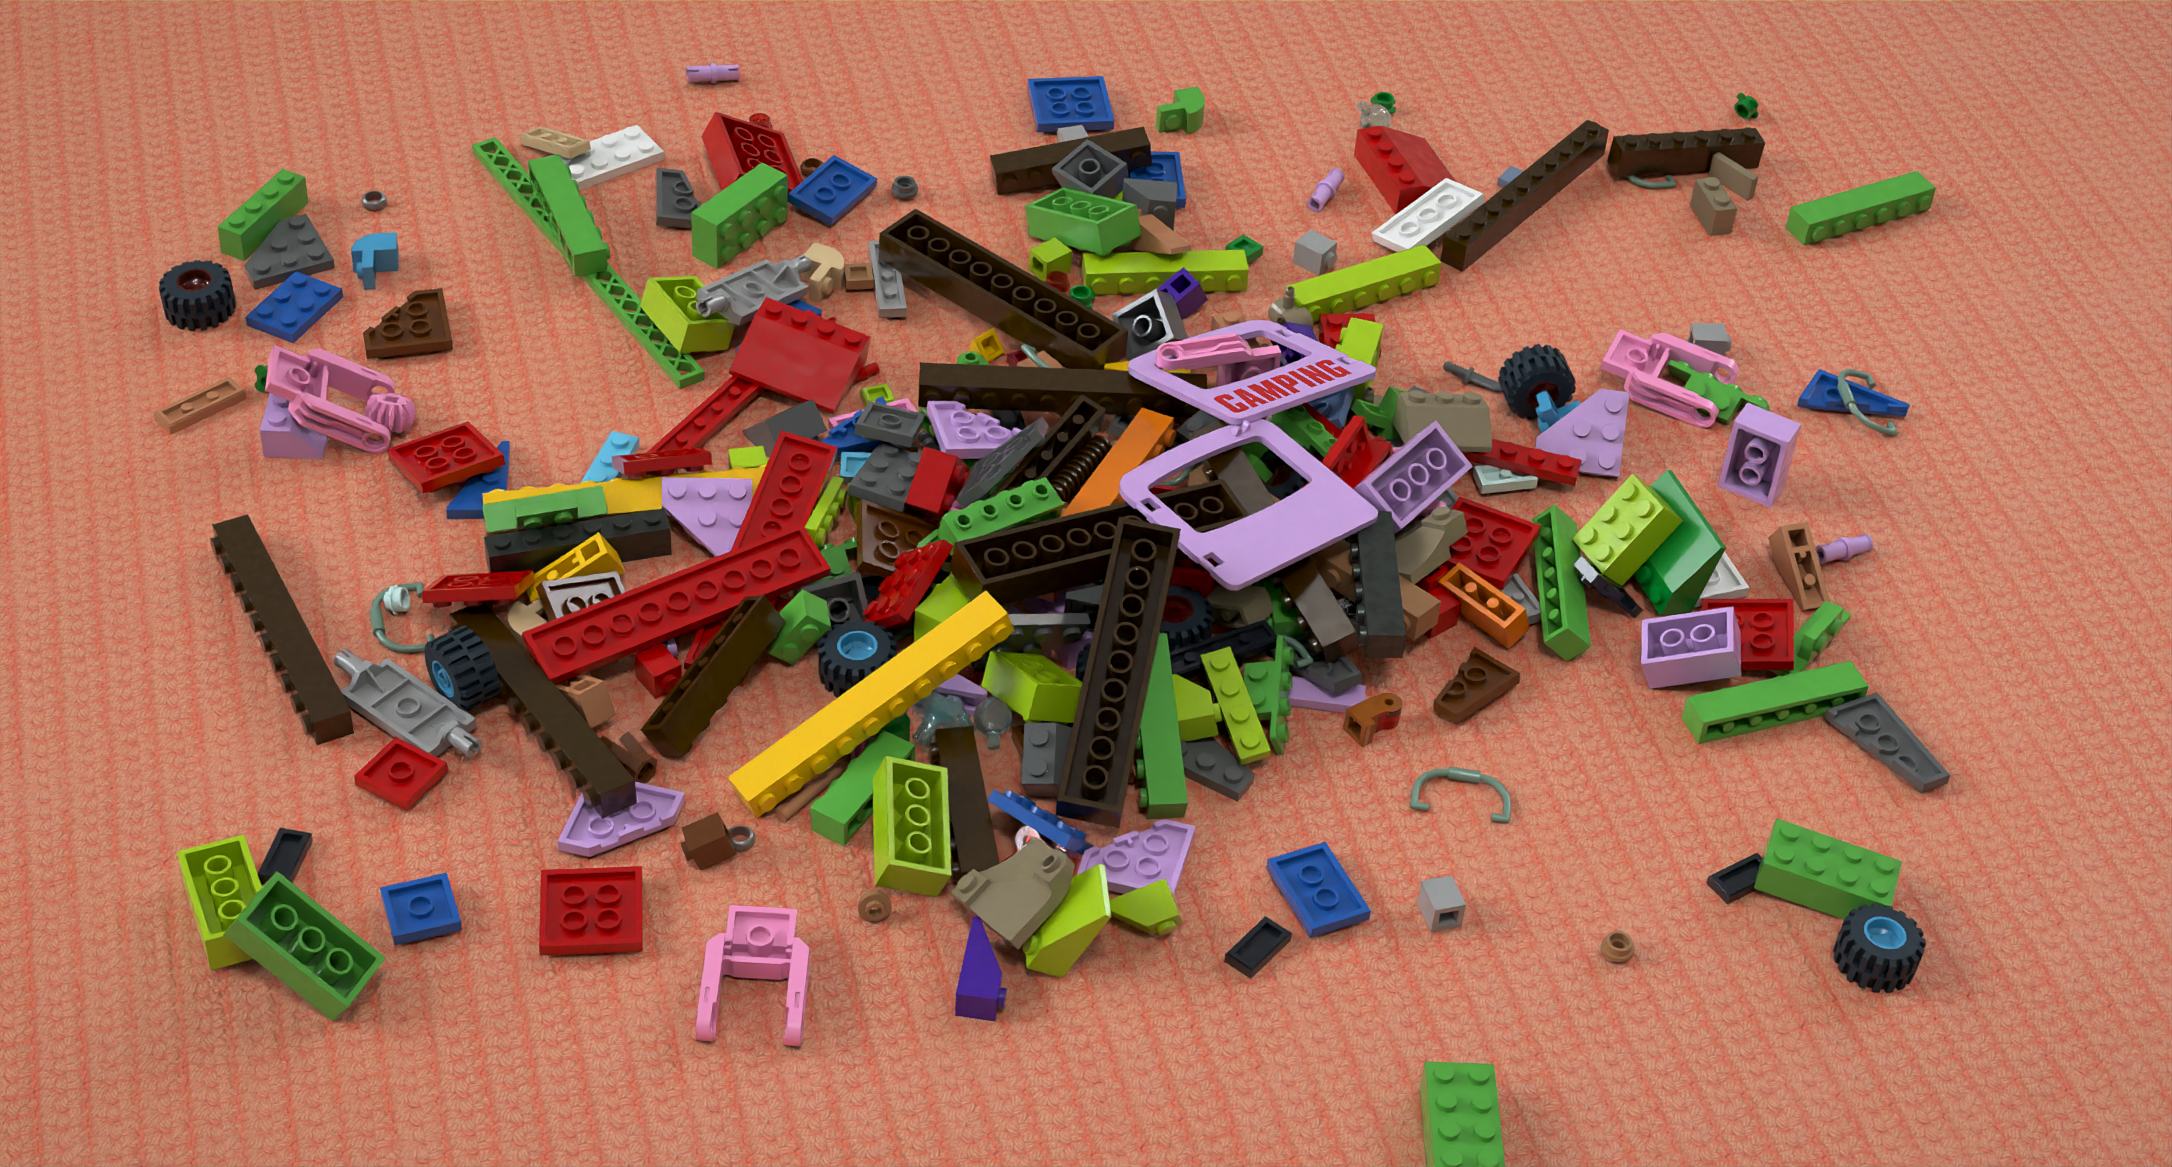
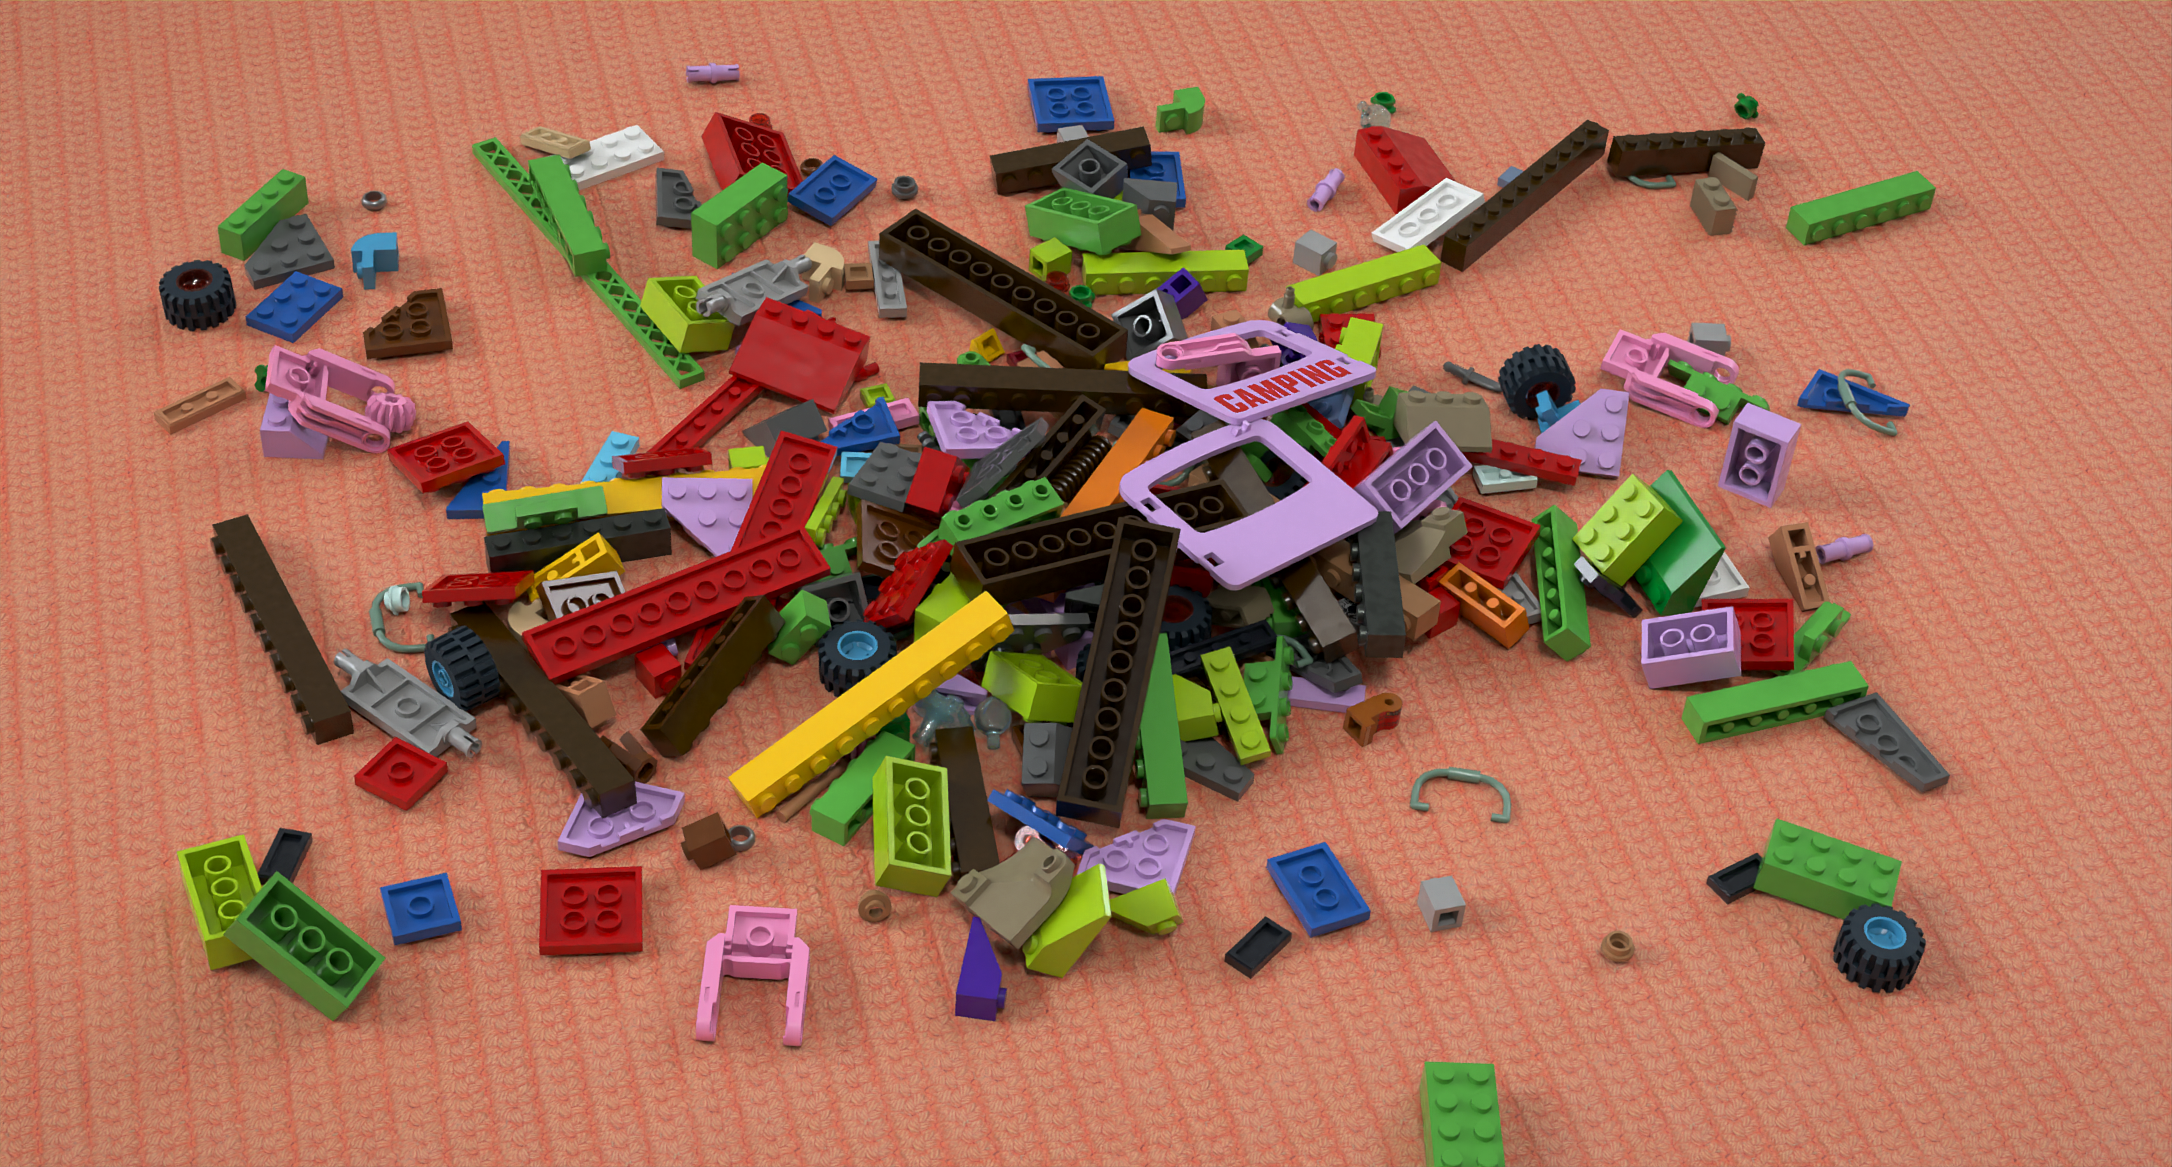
dark grey plate [854,401,925,448] -> none
reddish brown wing [1434,647,1520,724] -> none

